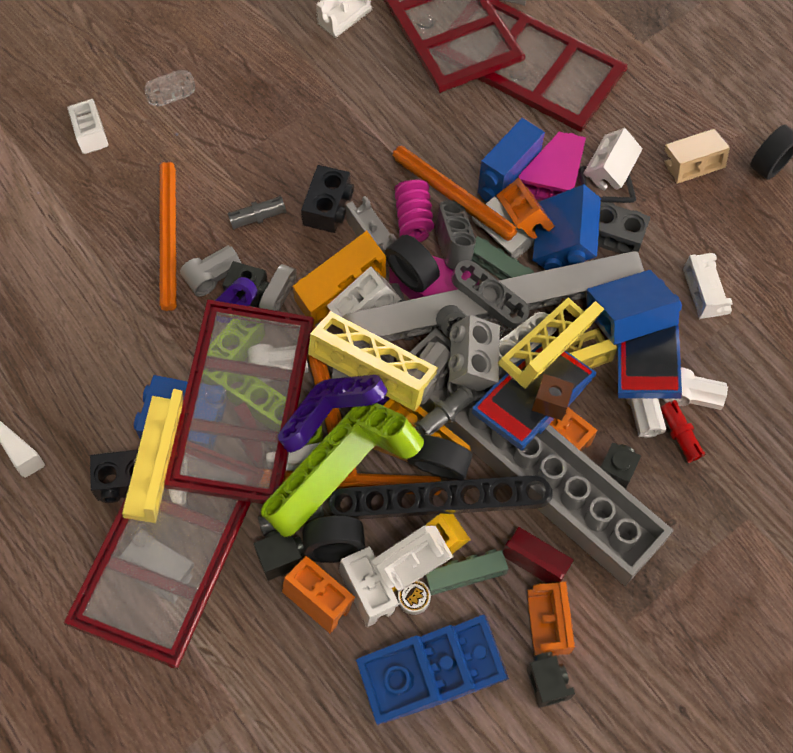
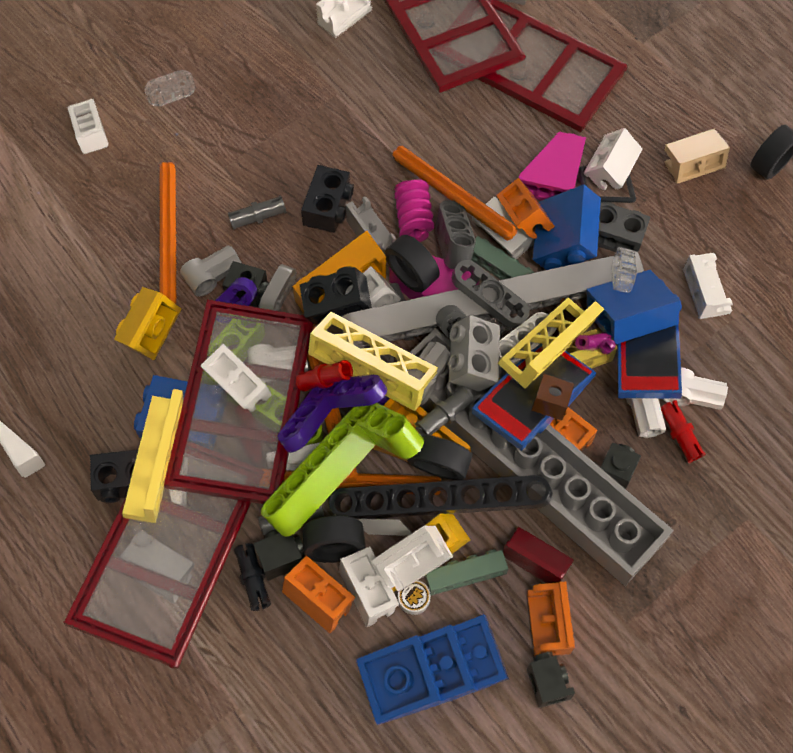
blue brick [477,118,545,202] -> none
none -> yellow slope [114,287,182,360]
none -> white hinge [200,344,272,412]
none -> black pin [234,543,271,611]
none -> red pin [296,360,353,392]
none -> black brick [299,267,372,326]
none -> white sticker [358,519,412,536]
none -> magenta arm [575,333,616,354]
none -> clear beam [612,247,637,294]

